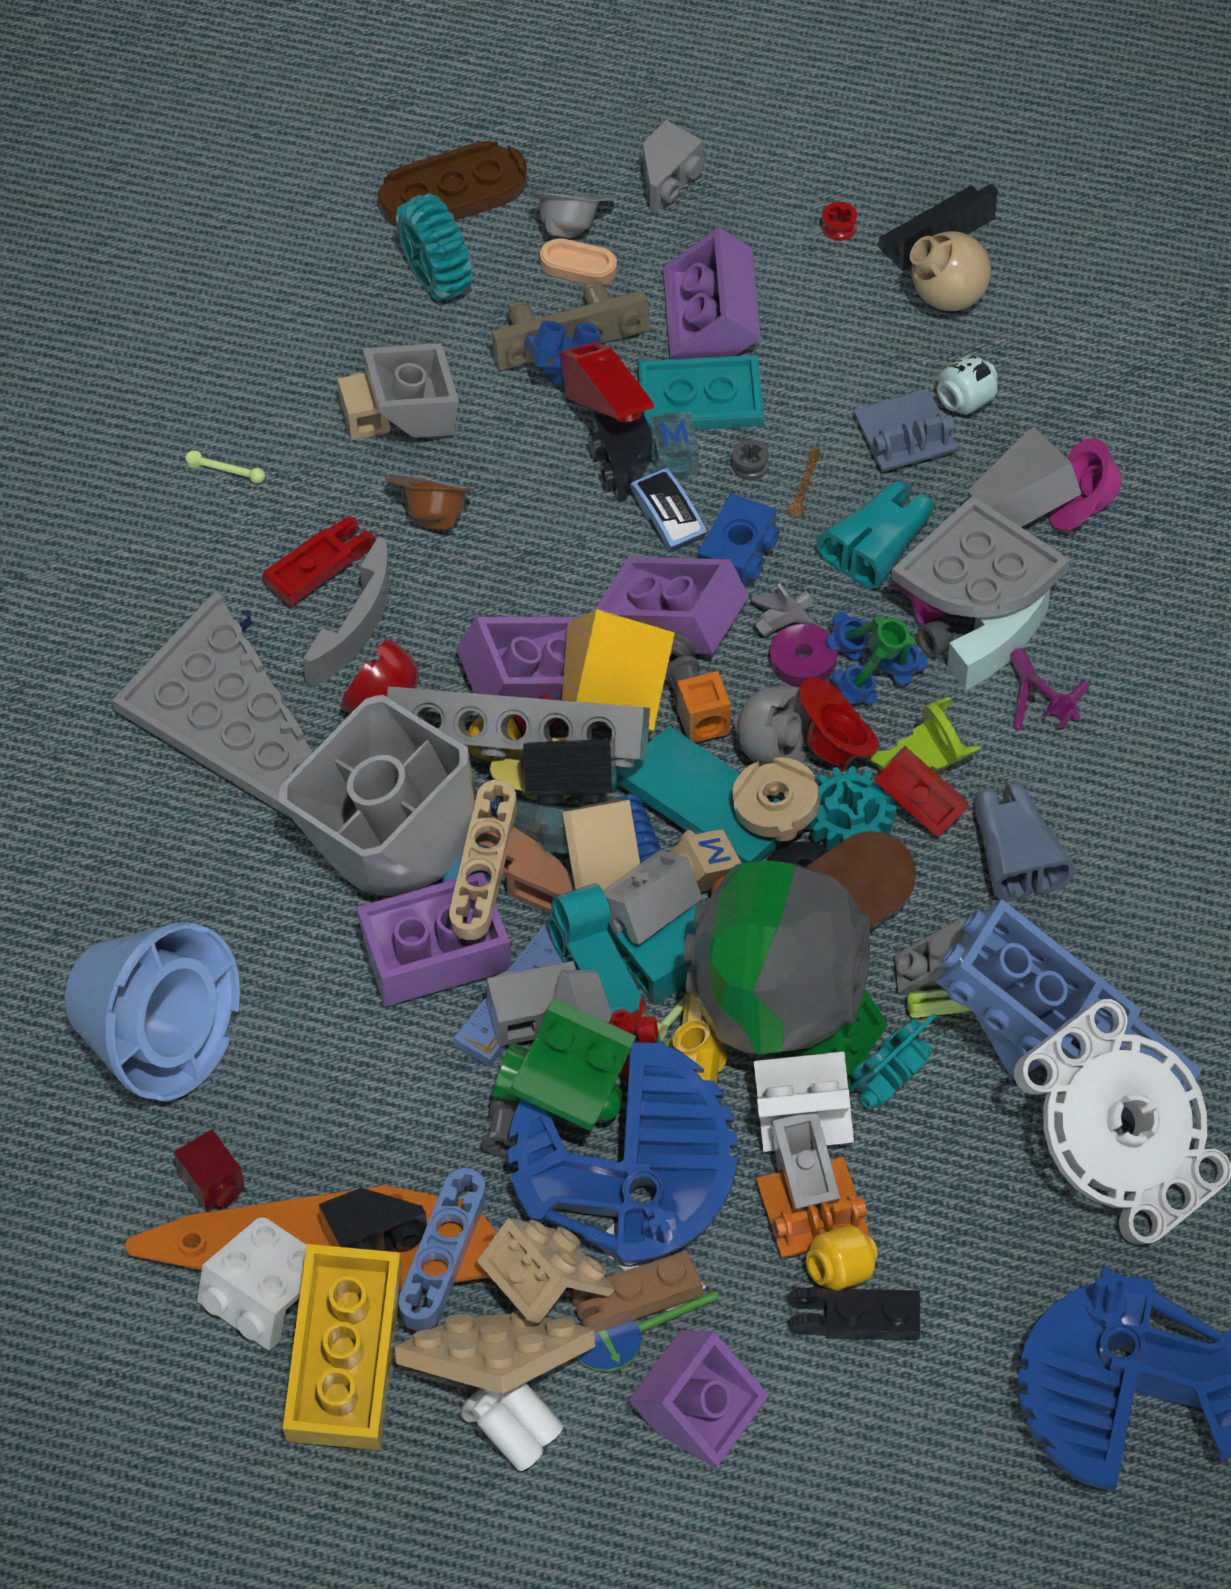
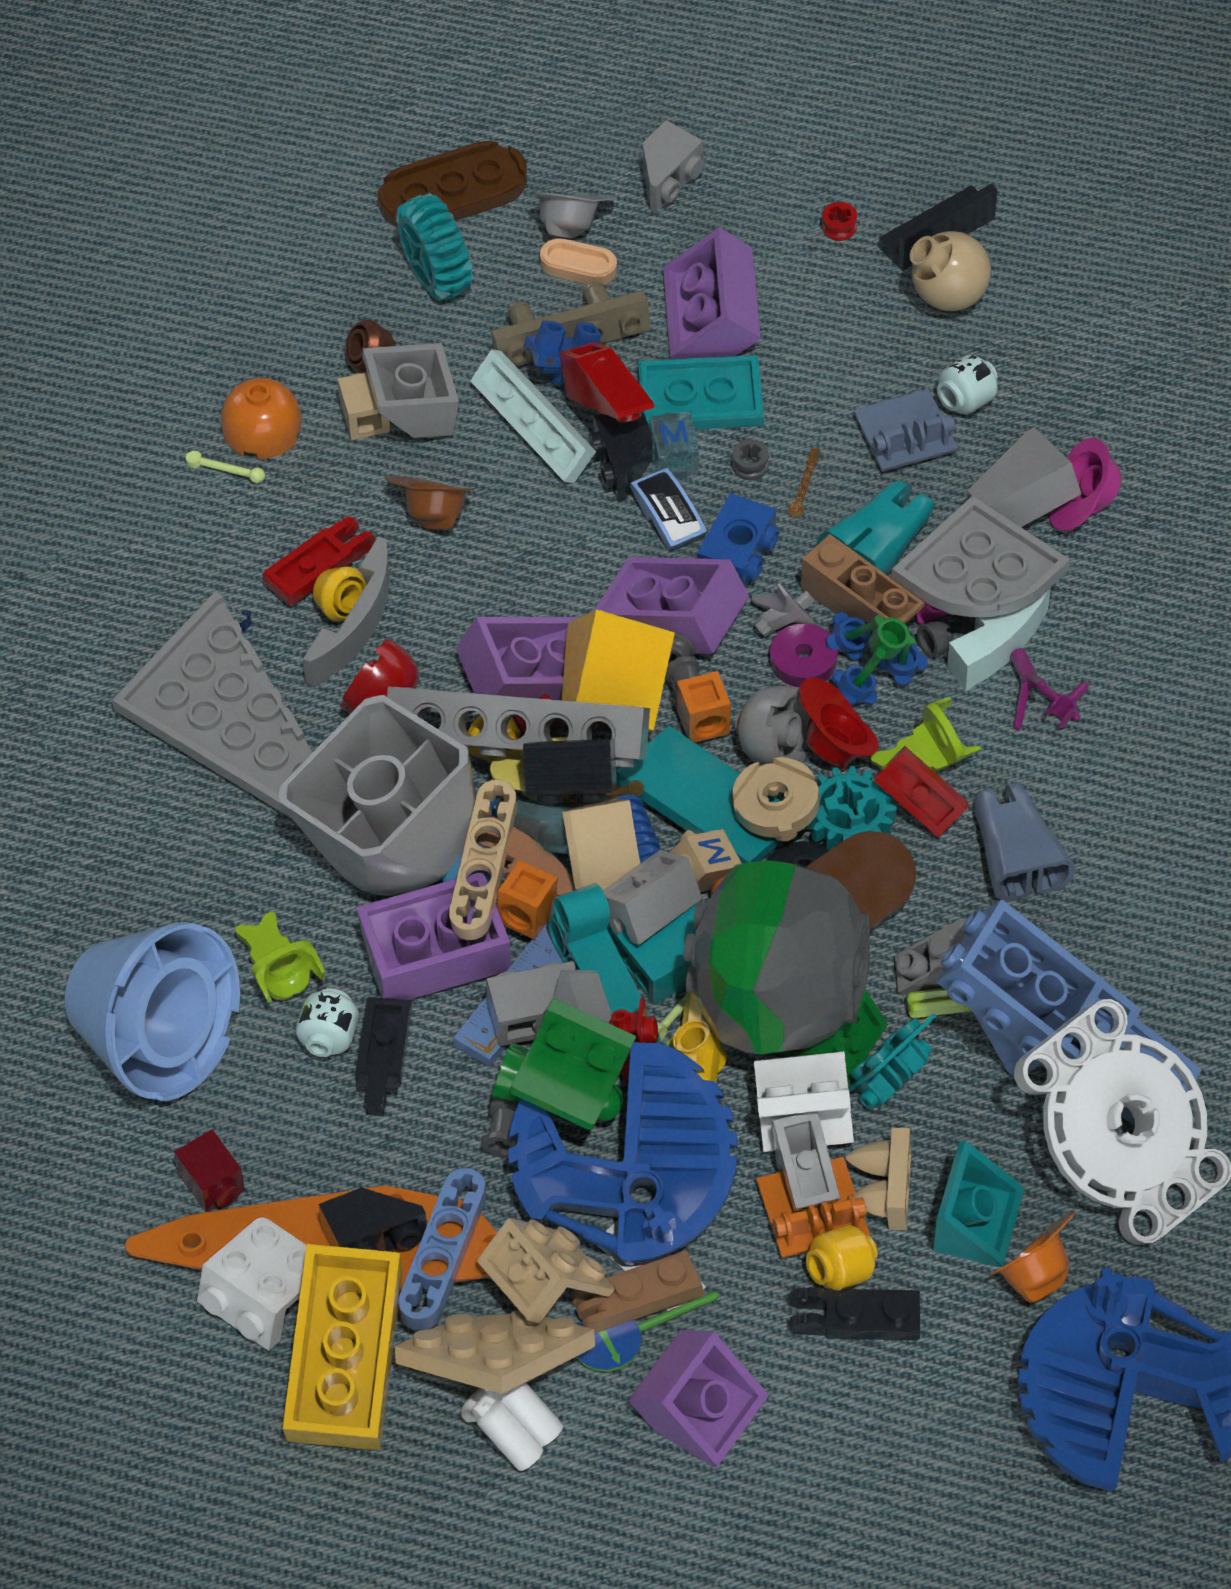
none -> orange cylinder [221,377,302,459]
none -> lime hair [235,911,325,1003]
none -> light aqua head [296,988,359,1057]
none -> yellow cone [313,567,366,622]
none -> copper cone [345,319,396,373]
none -> black hinge [356,997,412,1116]
none -> light aqua plate [470,349,596,483]
none -> orange brick [497,860,558,940]
none -> clear orange hinge [560,780,645,810]
none -> medium nougat slope [801,534,925,623]
none -> tan tile [846,1127,912,1231]
none -> teal slope [933,1140,1025,1267]
none -> orange piece [989,1210,1075,1303]

